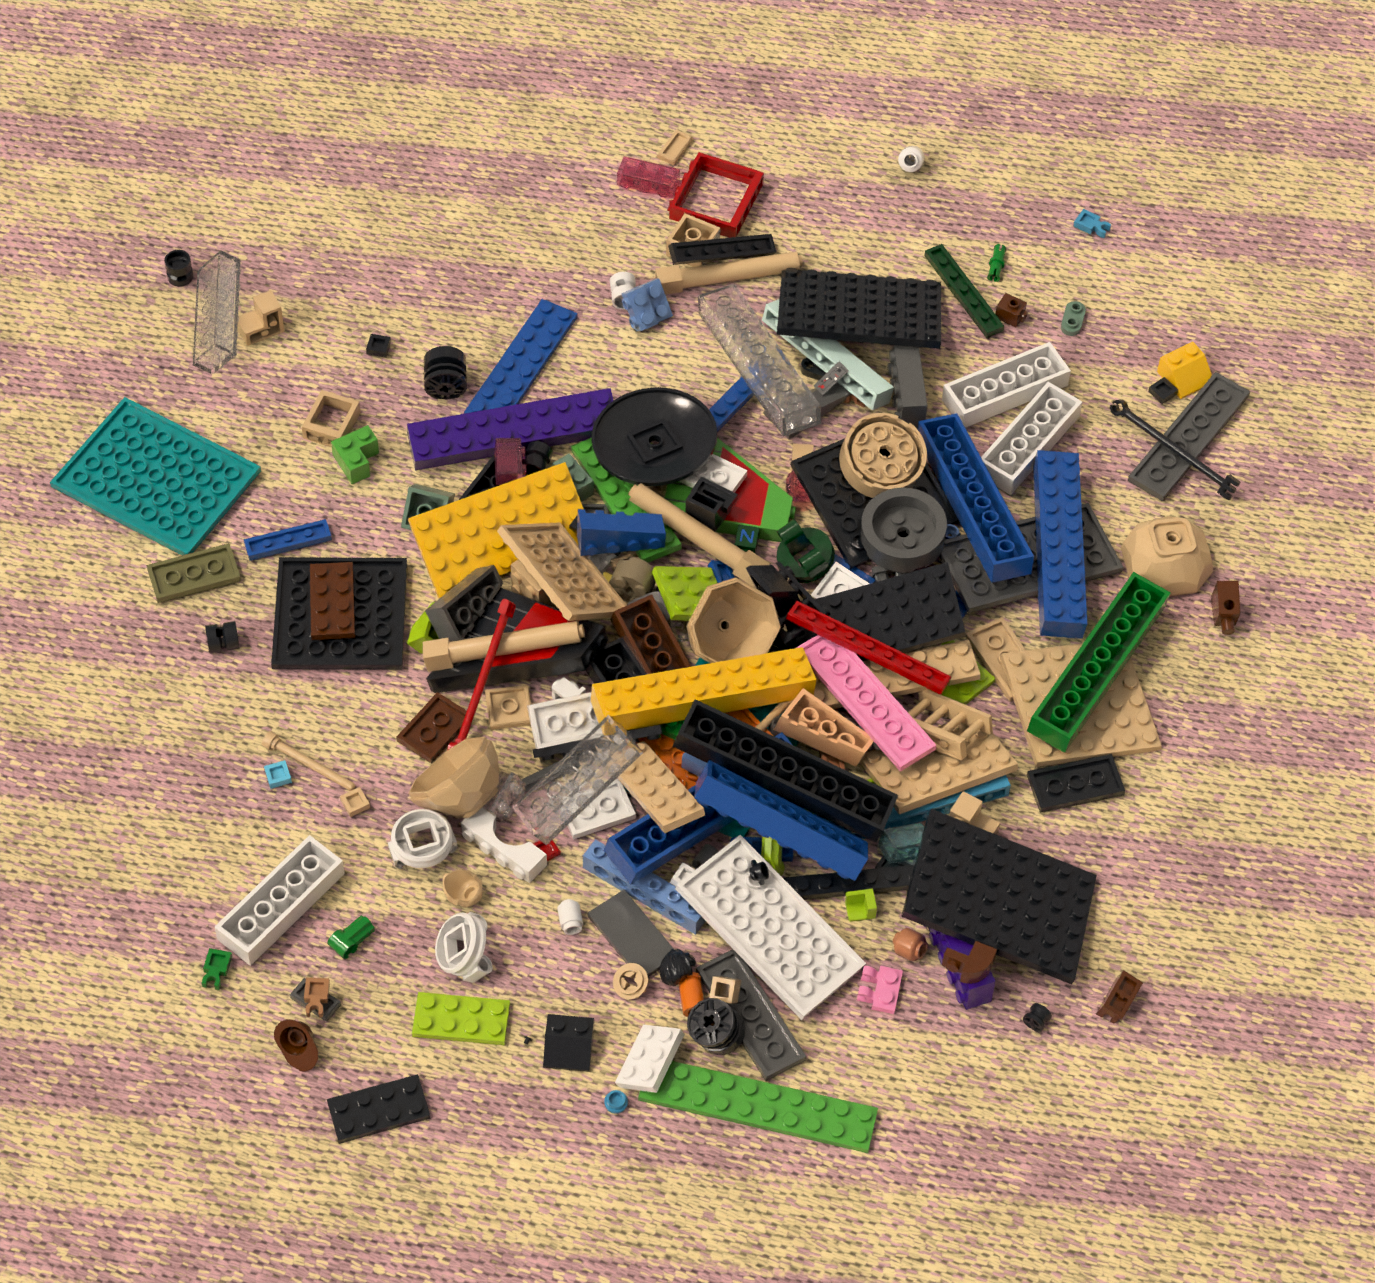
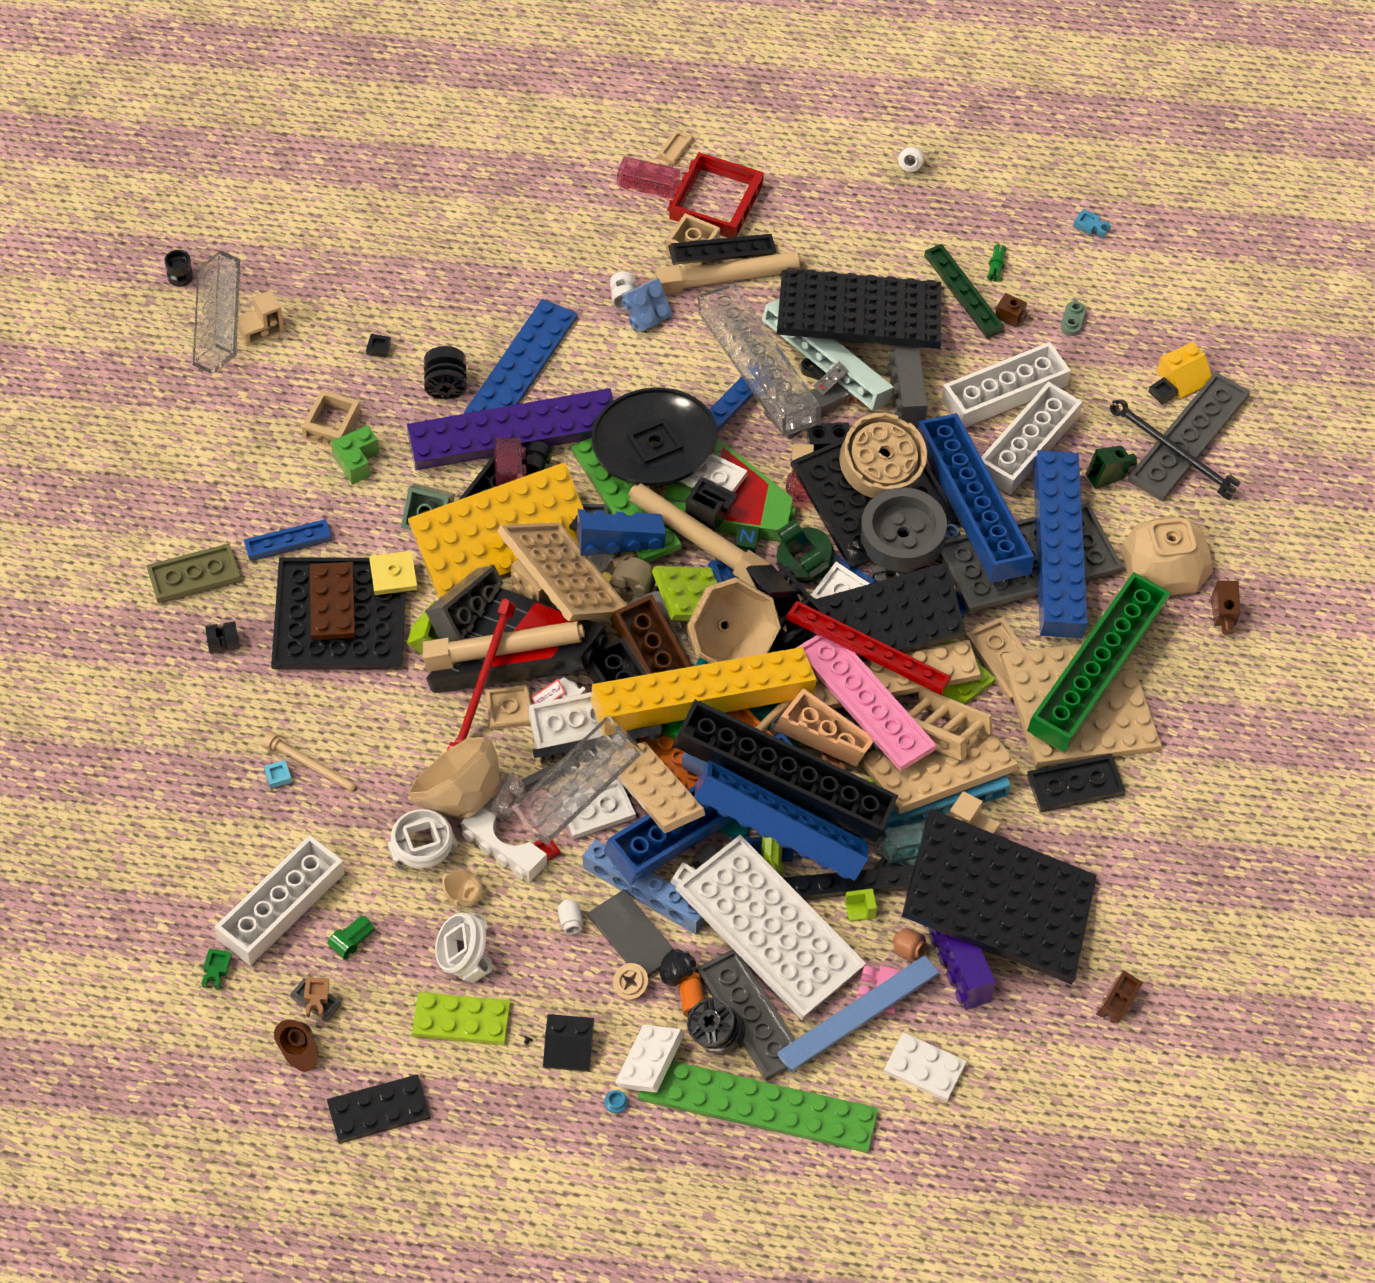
teal plate [50,397,261,556] -> none
tan plate [340,787,370,817] -> none
reddish brown plate [396,692,467,764] -> none
sand green brick [552,453,594,502] -> none
tan brick [710,976,741,1004] -> none
black plate [749,860,769,885] -> none
reddish brown brick [942,941,997,984] -> none
black wheel [1023,1003,1052,1032] -> none
none -> light yellow plate [369,551,417,595]
none -> white sticker [531,679,566,704]
none -> medium blue tile [777,955,939,1073]
none -> black brick [807,422,850,452]
none -> white plate [883,1032,967,1102]
none -> dark green torso [1085,446,1137,490]

